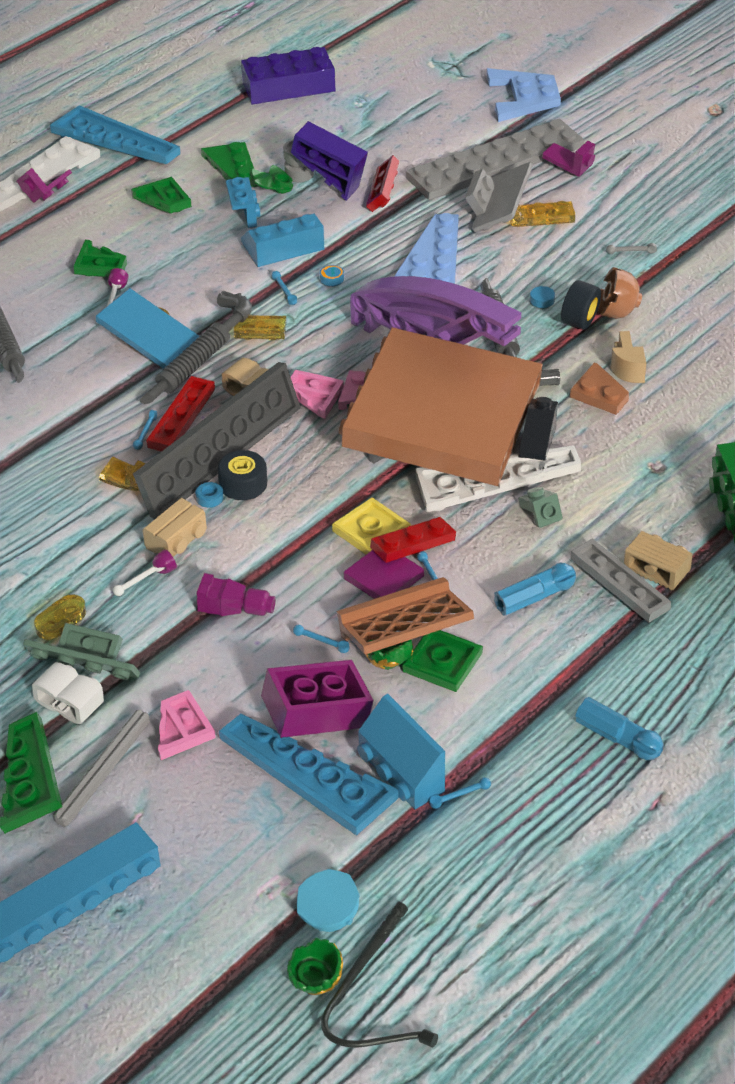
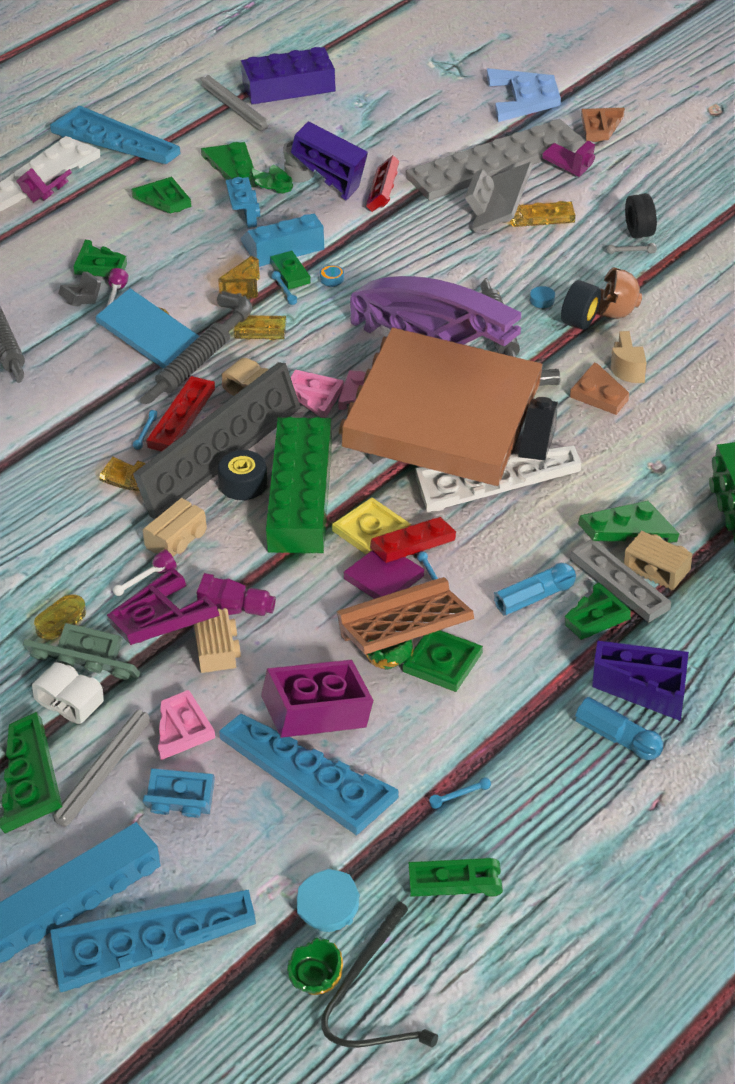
dark azure tile [196,482,224,508] -> none
dark azure hinge [293,625,349,653] -> none
dark azure slope [357,694,445,810] -> none
light blue wing [394,213,459,284] -> none
sand green bracket [518,487,563,528] -> none
none -> dark azure wing [50,890,256,993]
none -> flat silver bracket [58,272,101,306]
none -> magenta wing [107,568,220,645]
none -> dark azure bracket [143,768,215,818]
none -> tan brick [194,608,241,673]
none -> light grey axle [201,75,269,131]
none -> clear yellow slope [218,256,260,299]
none -> green brick [266,417,332,553]
none -> green plate [270,251,311,290]
none -> green plate [408,858,503,897]
none -> green wing [565,583,631,640]
none -> green wing [578,500,680,542]
none -> nougat wing [581,107,625,142]
none -> dark purple wedge [592,641,689,721]
none -> black tyre [625,193,657,238]

